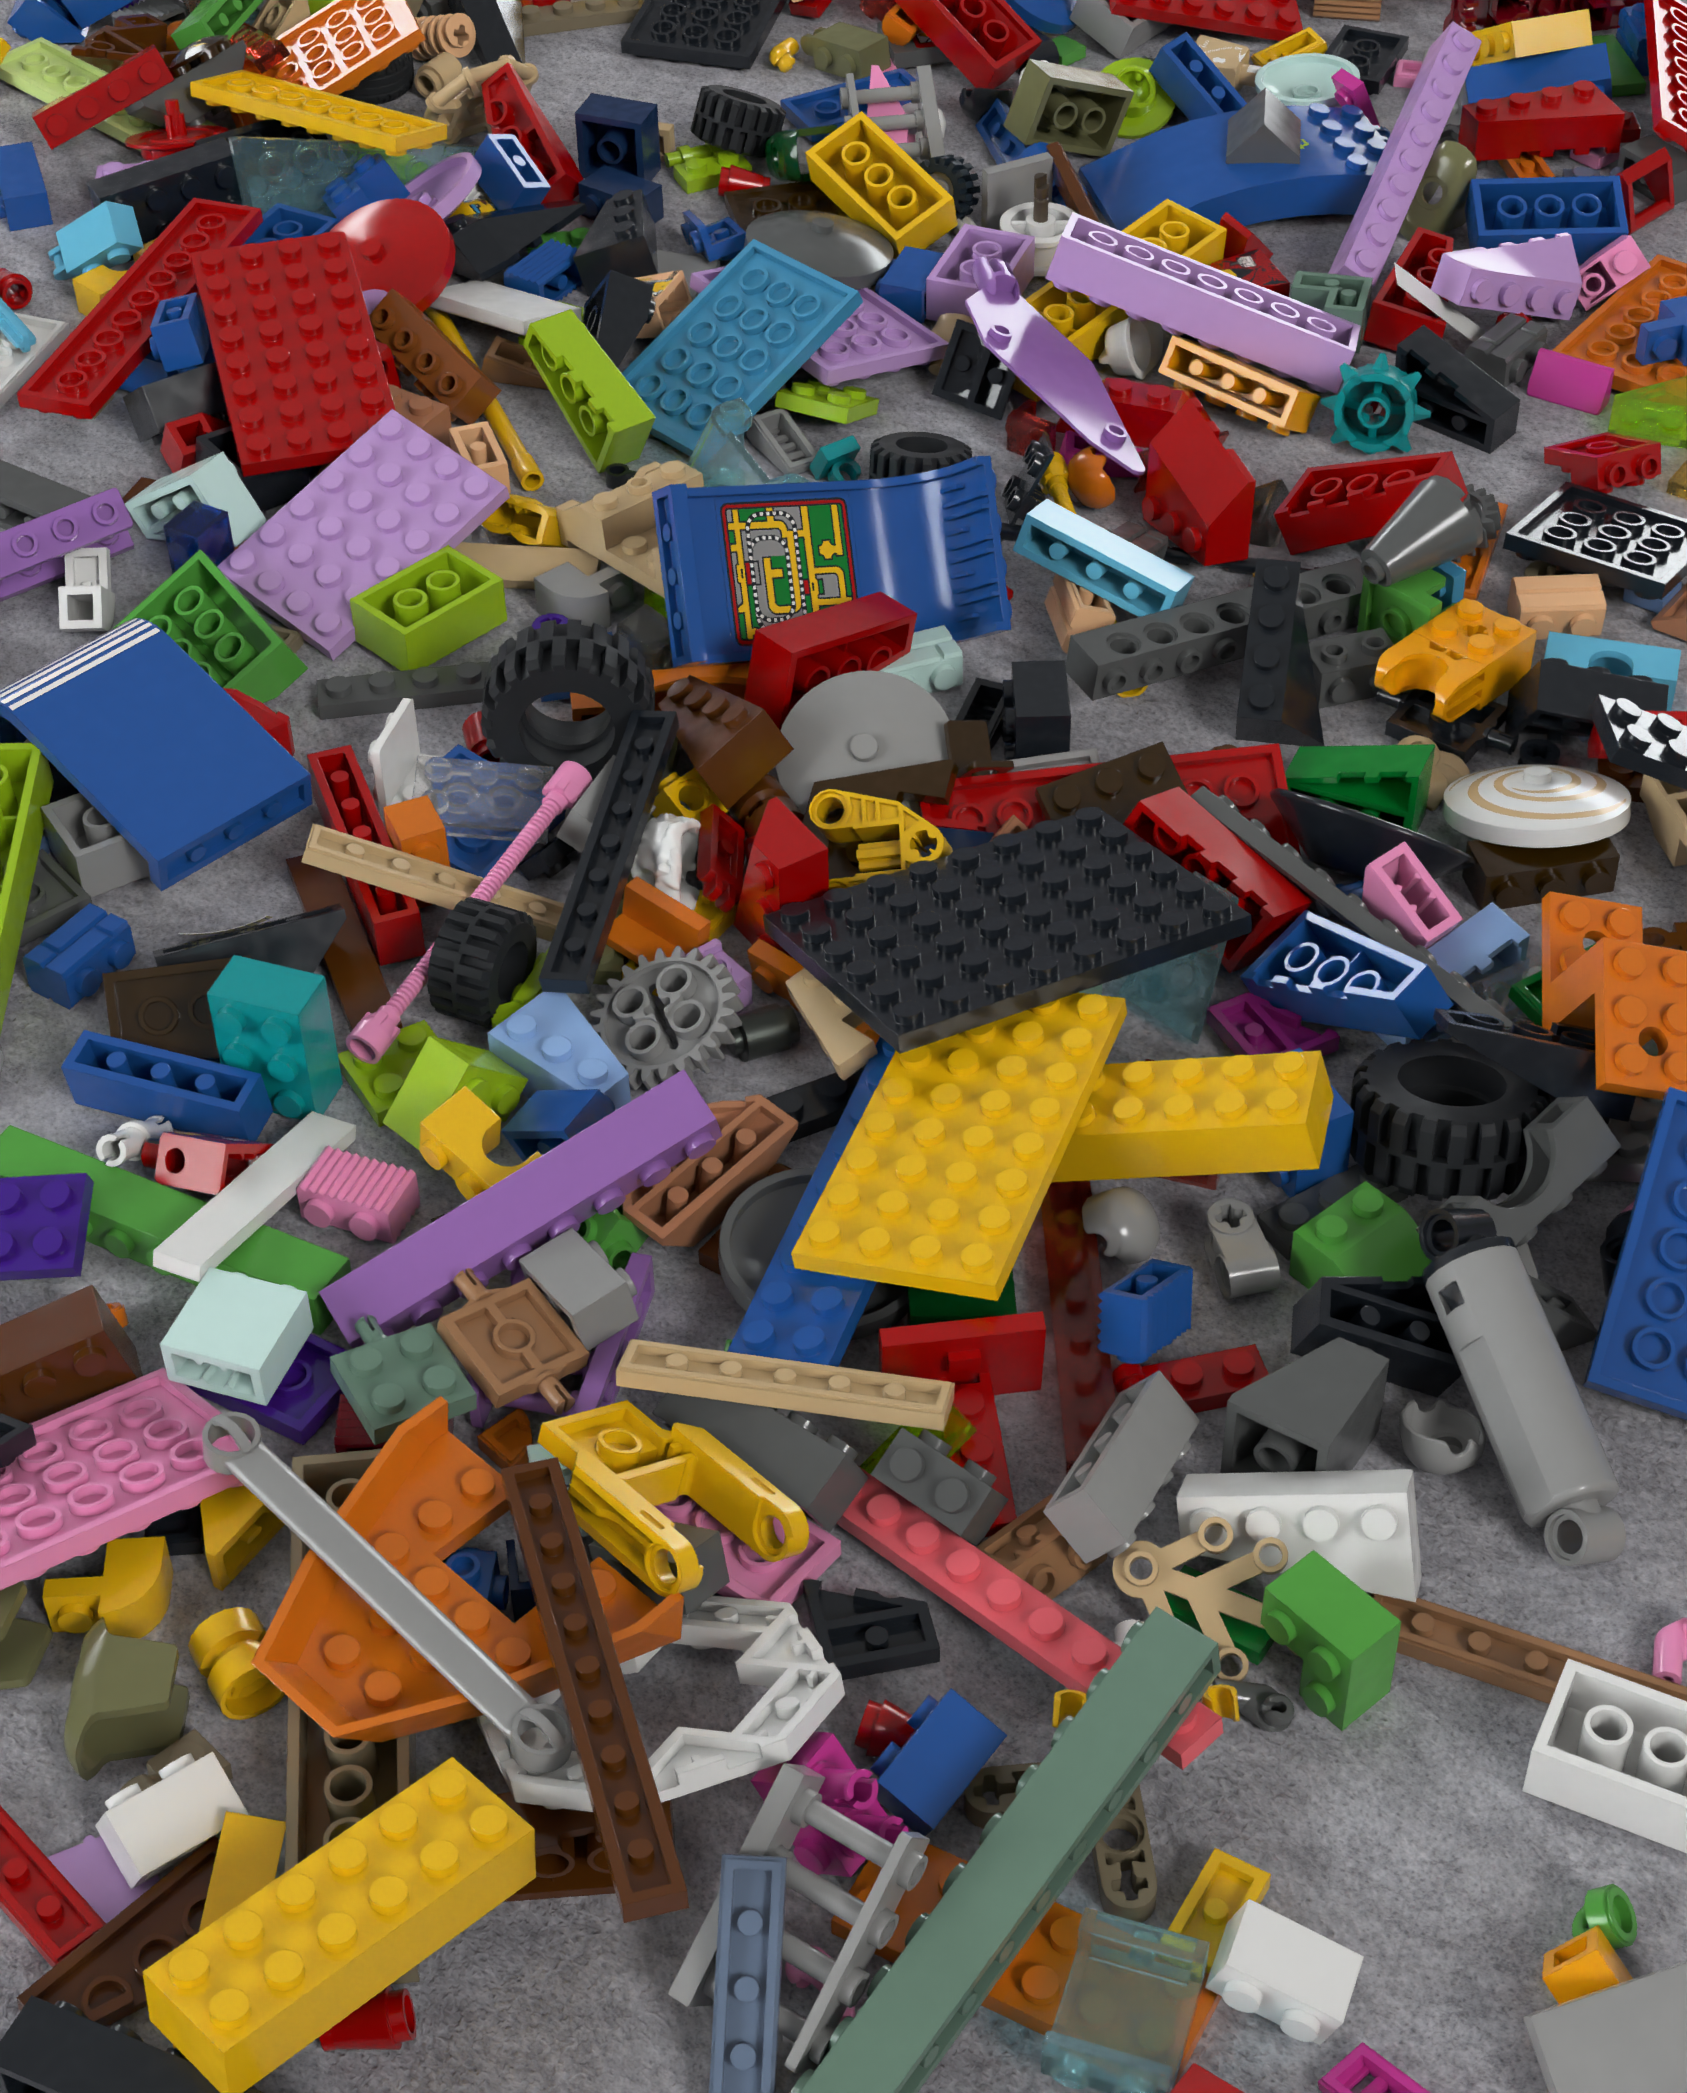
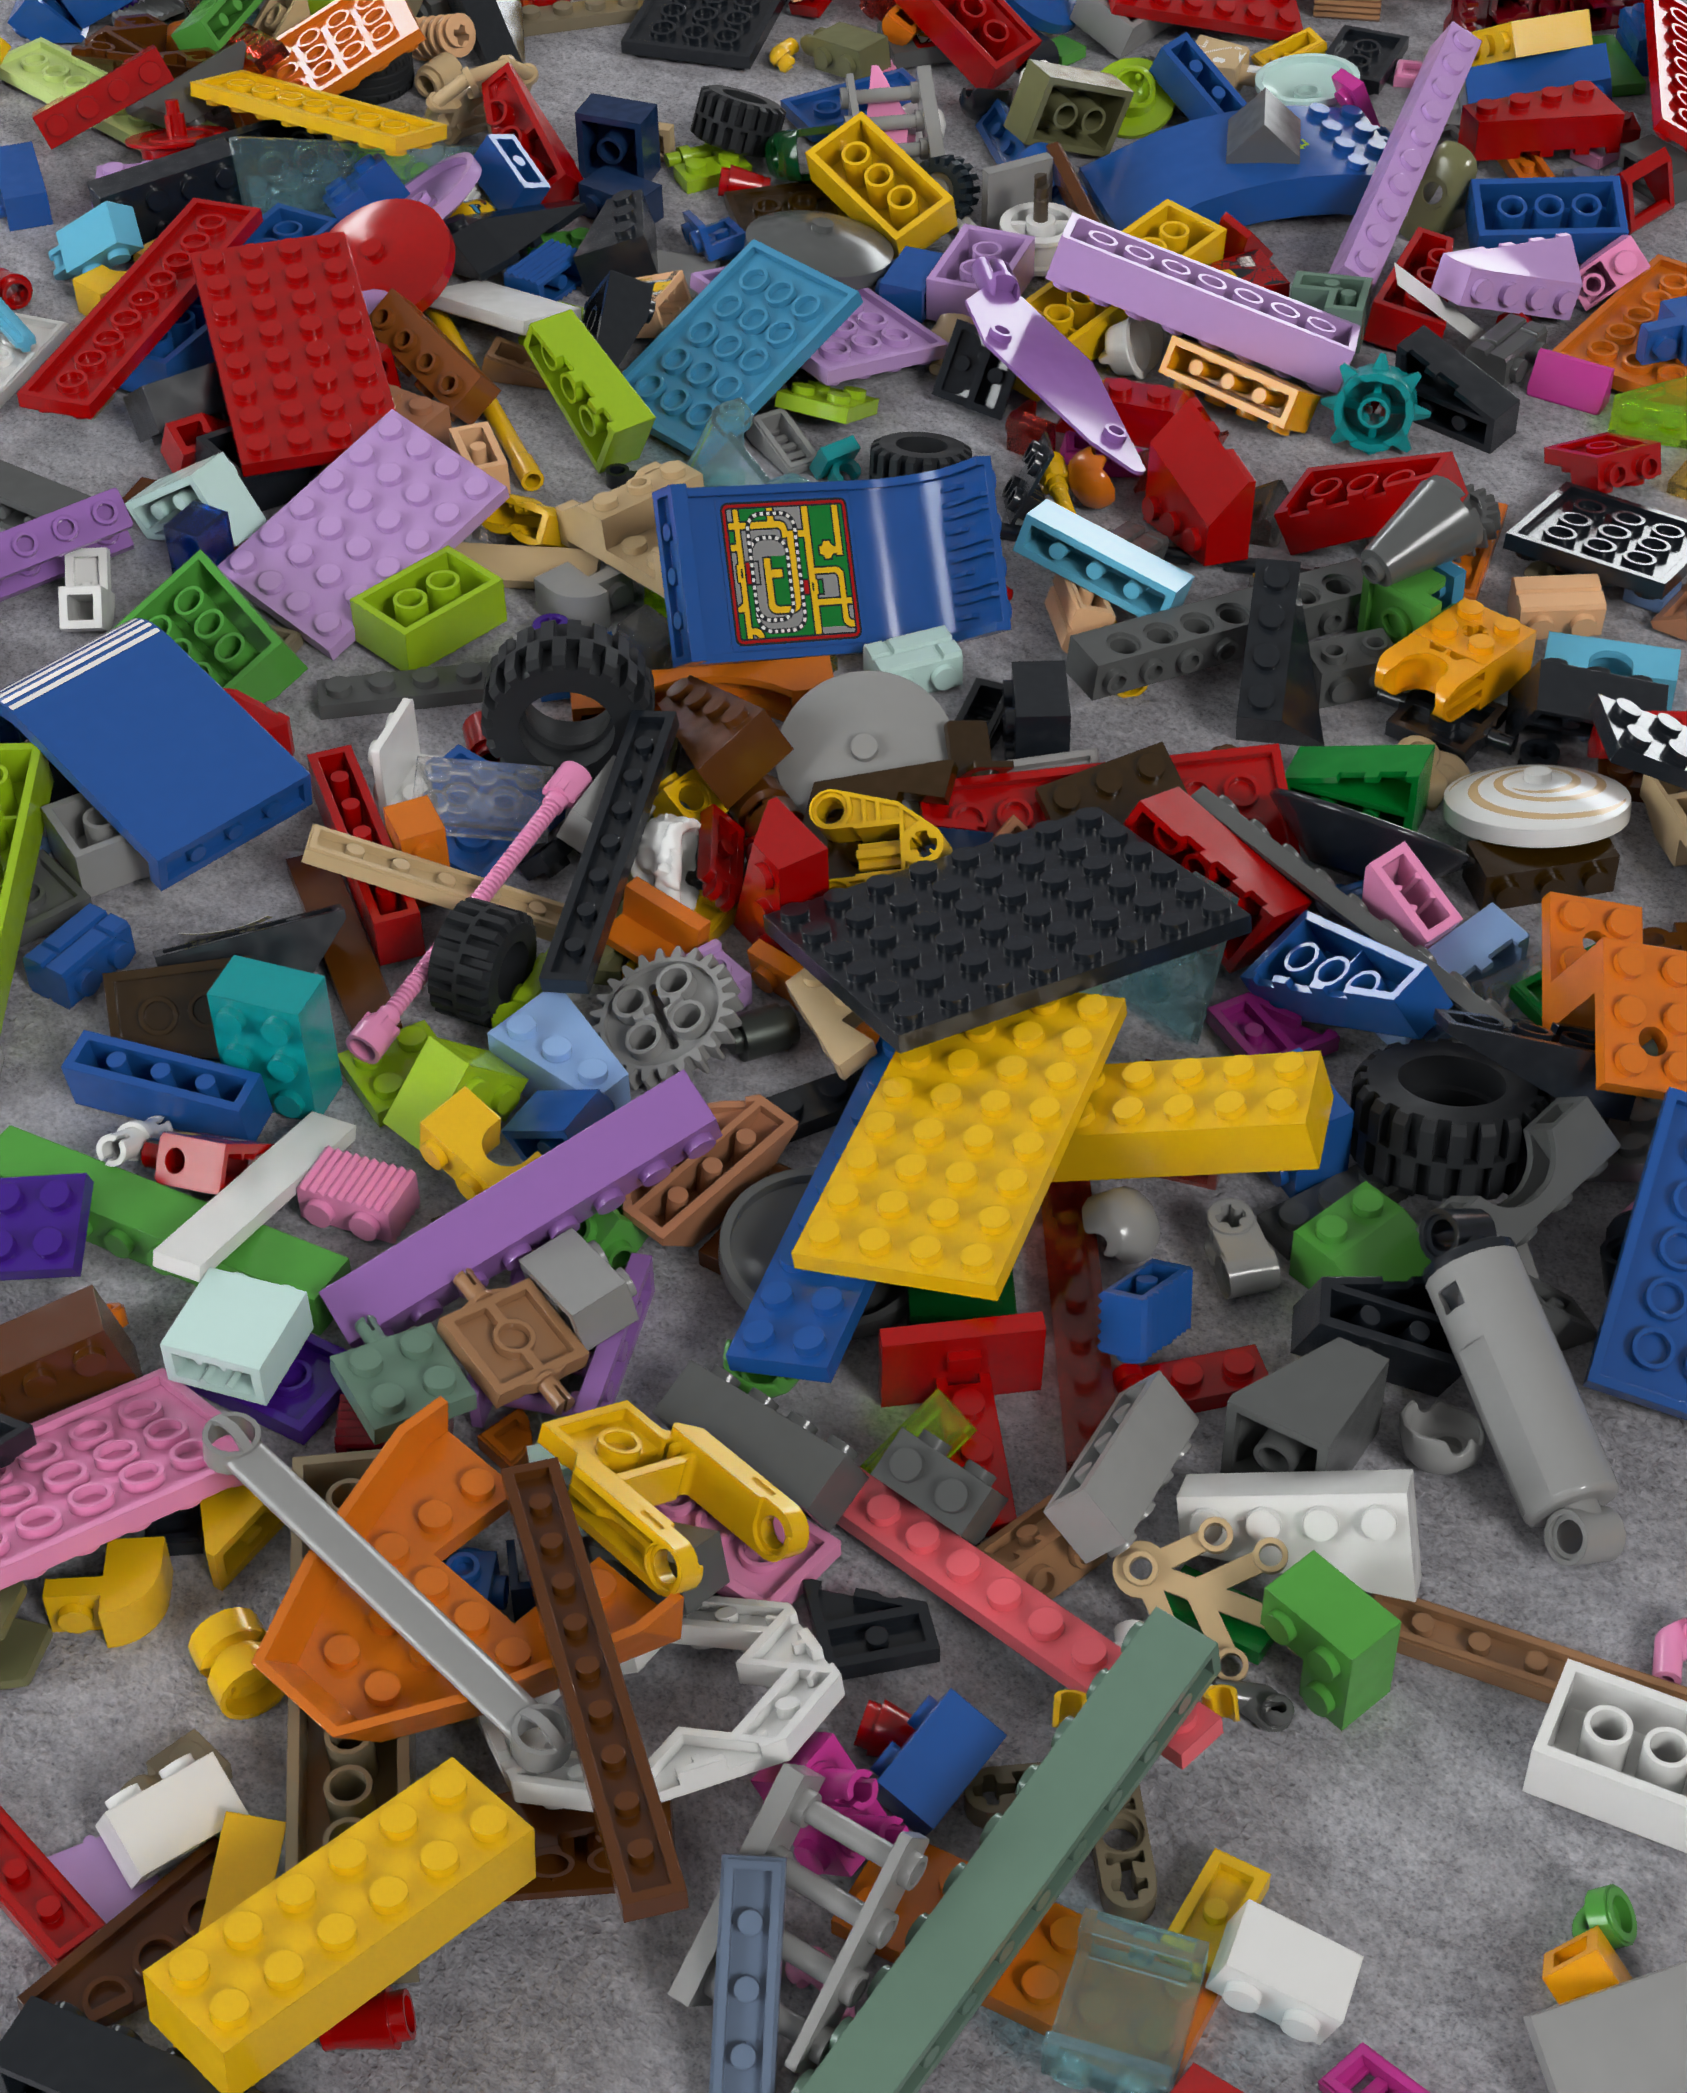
olive piece [64,1617,190,1781] -> none
blue brick [150,292,210,373] -> none
dark brown dish [168,35,232,79] -> none
tan tile [616,1339,955,1431] -> none
red wedge [744,591,917,730] -> none

